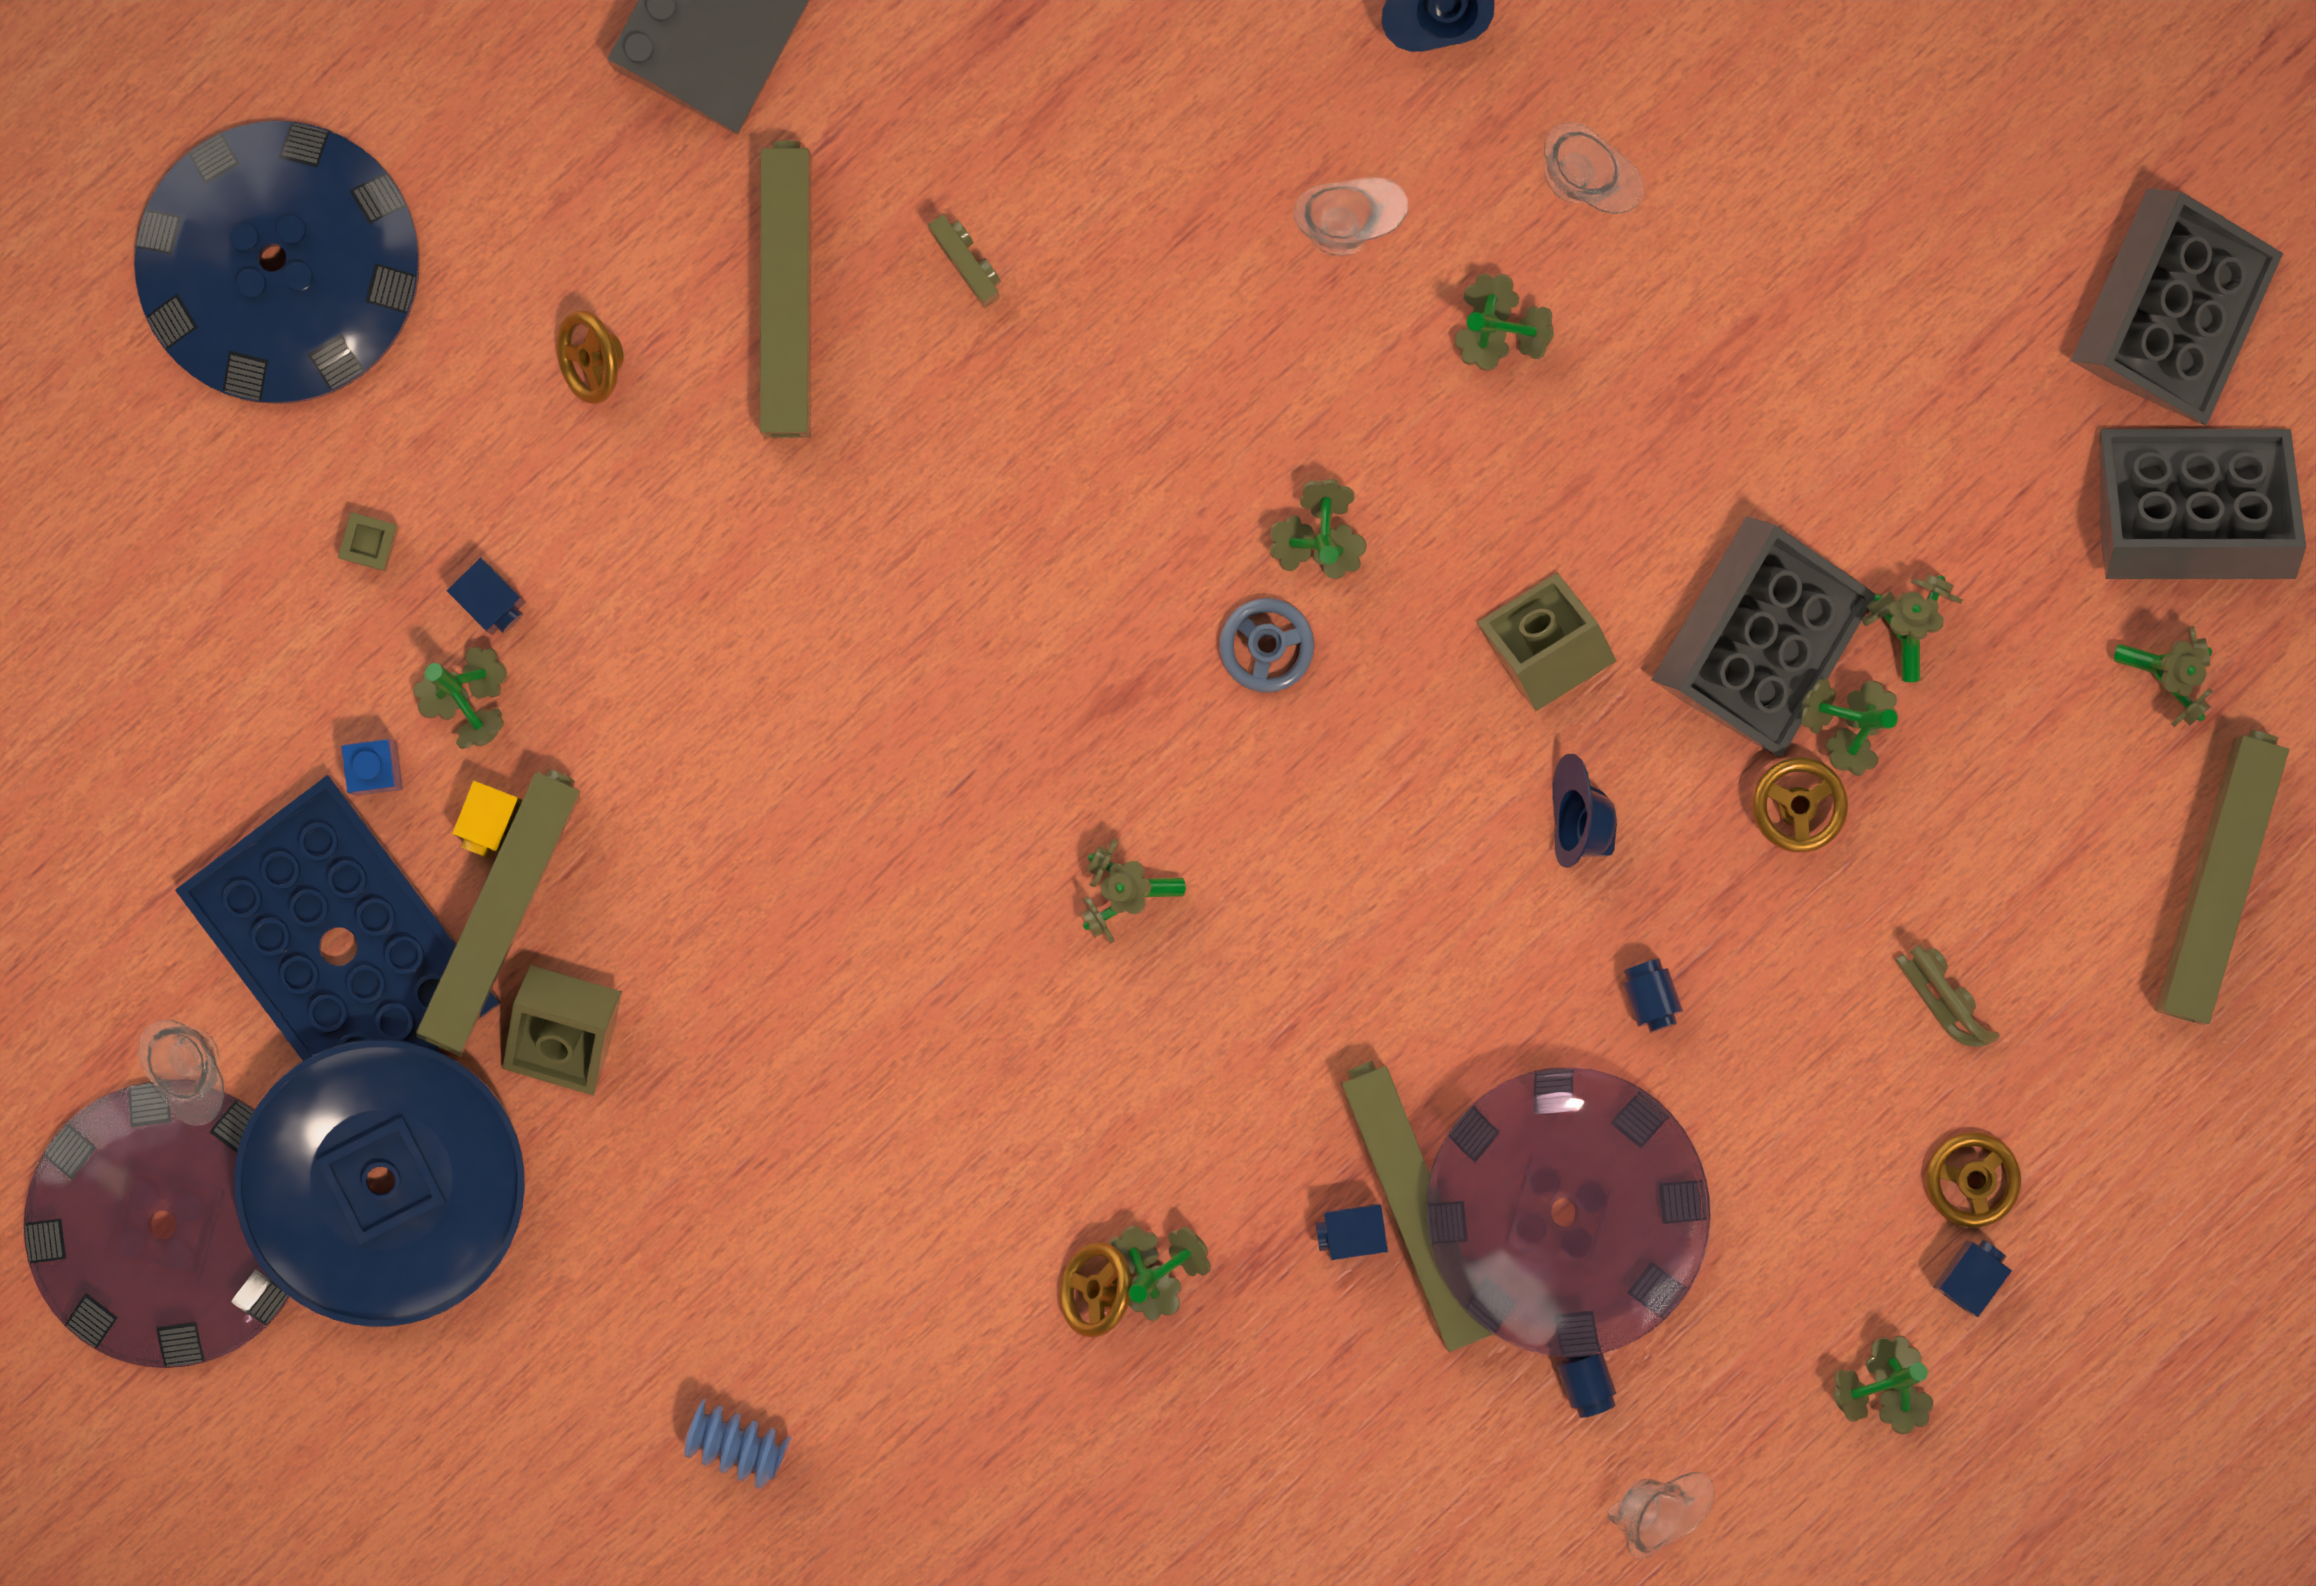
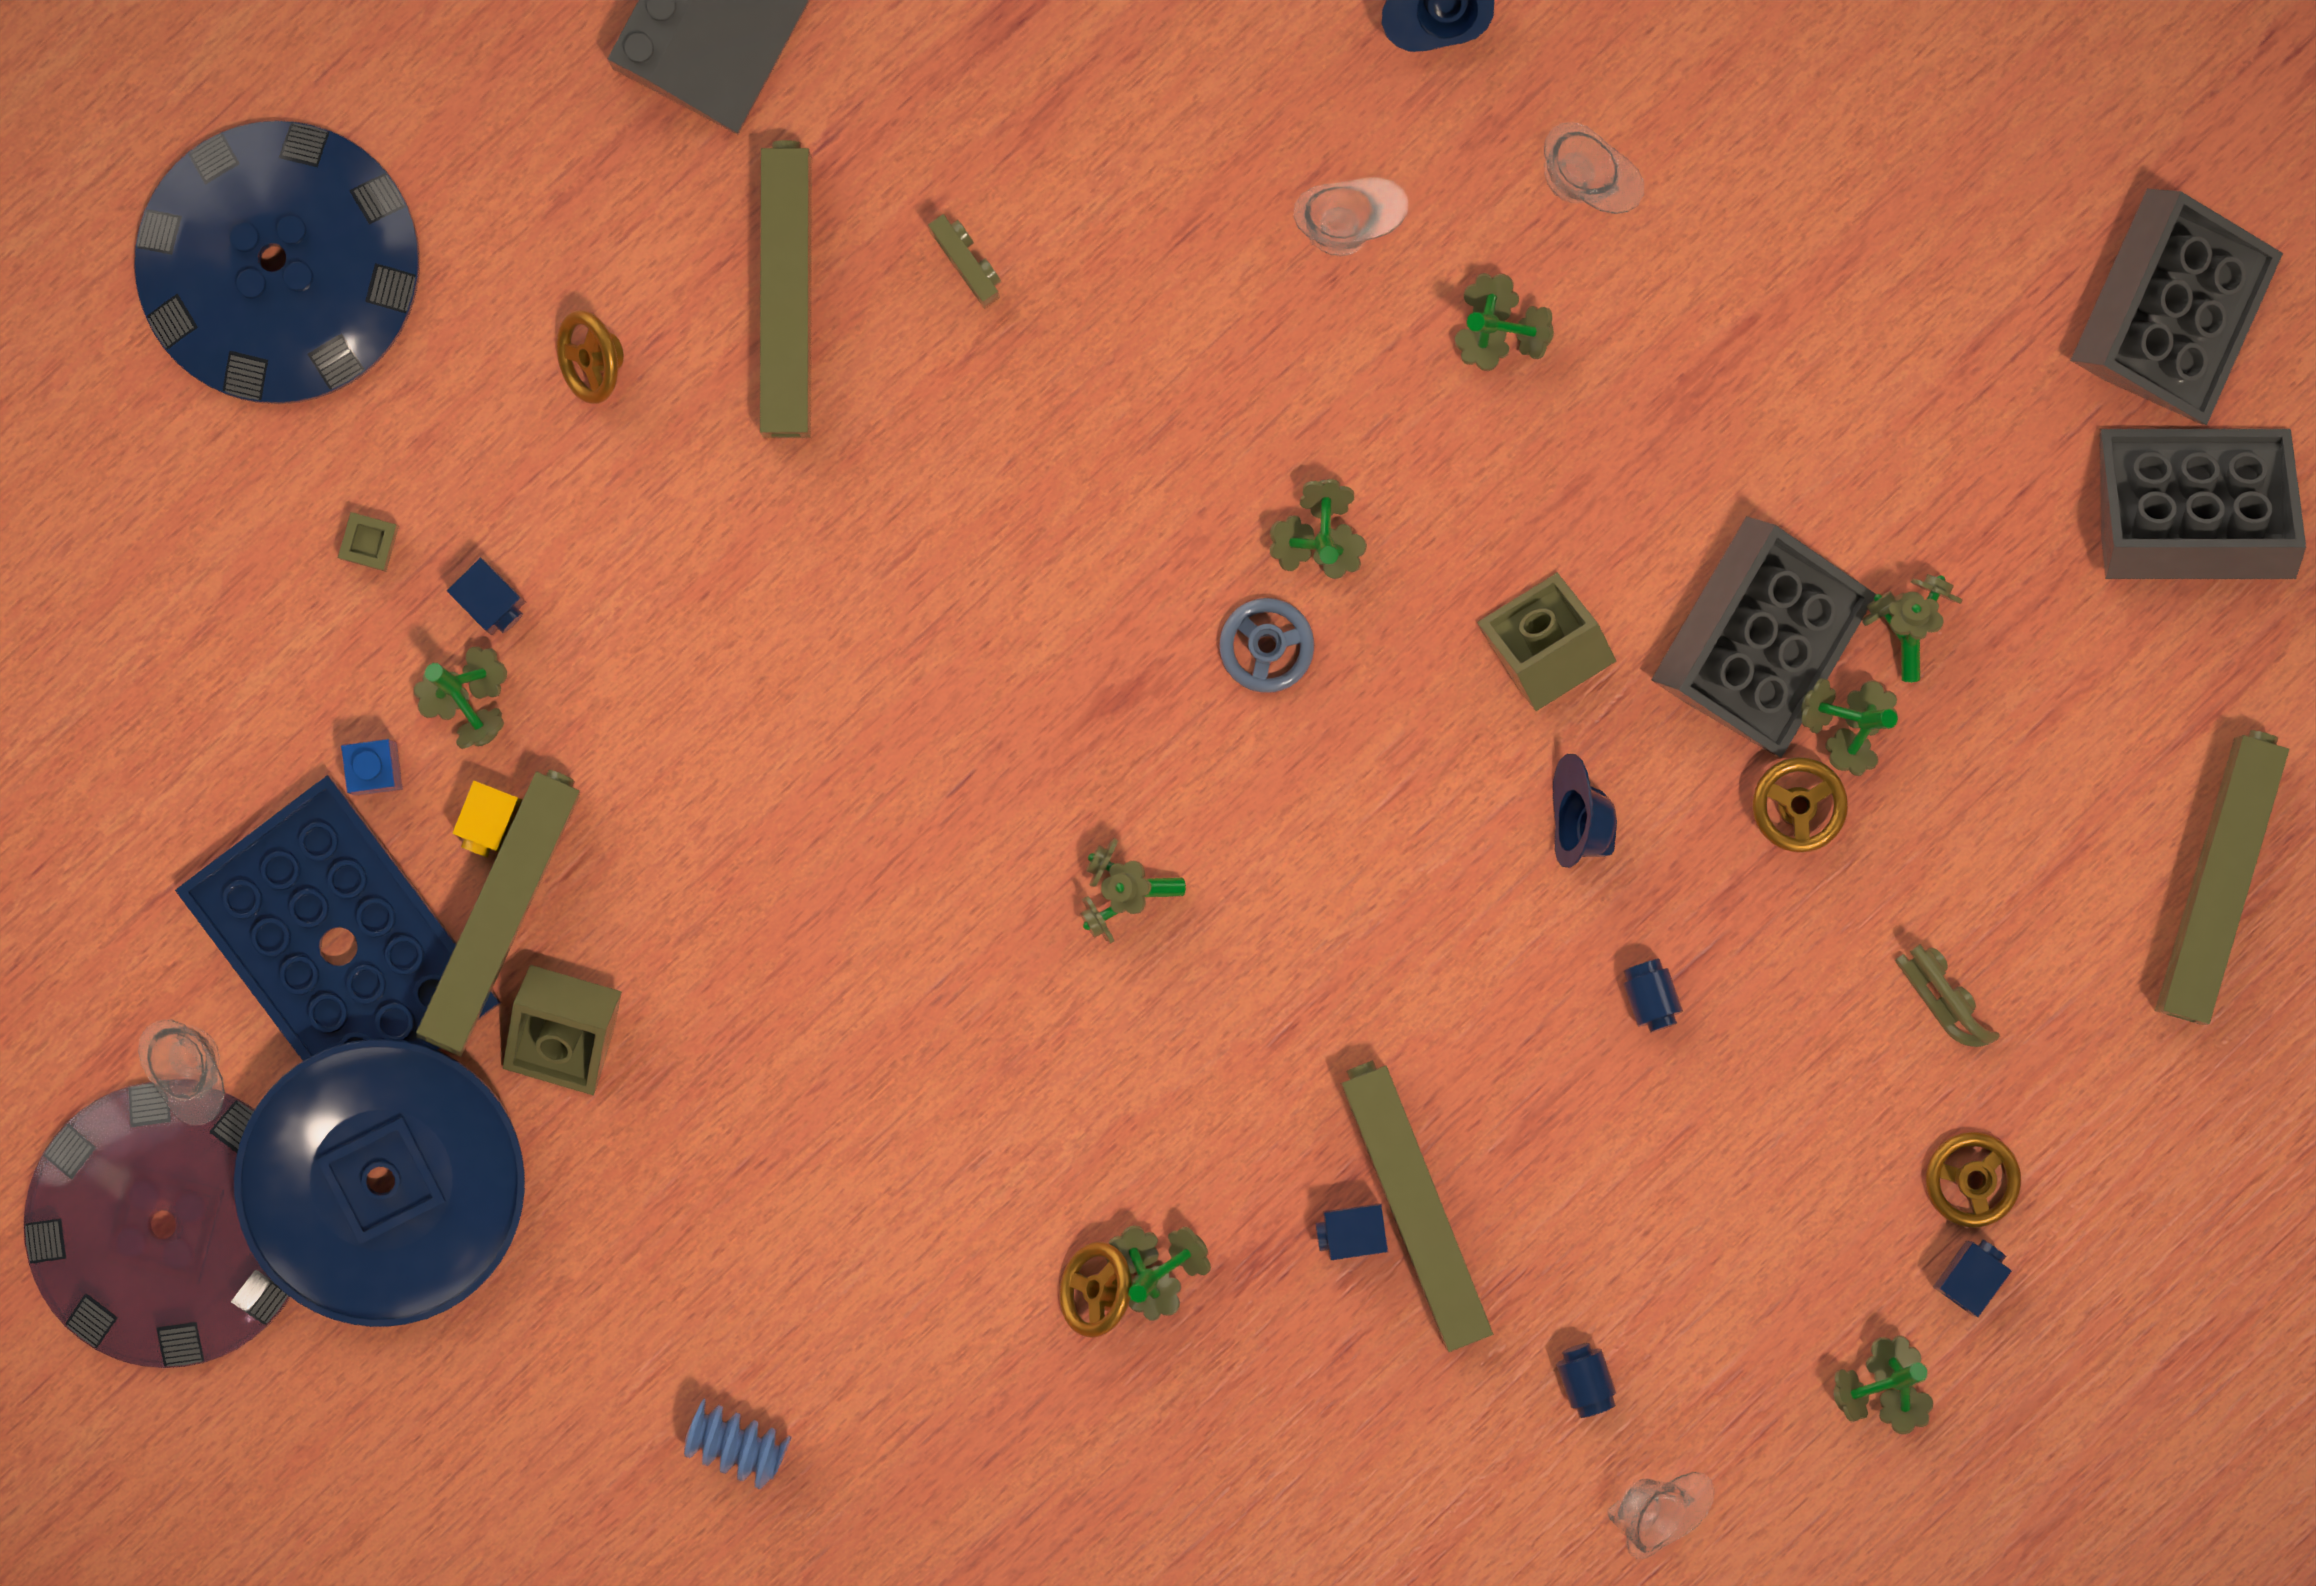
dish [1425,1067,1710,1357] -> none
olive plant [2114,626,2213,727] -> none

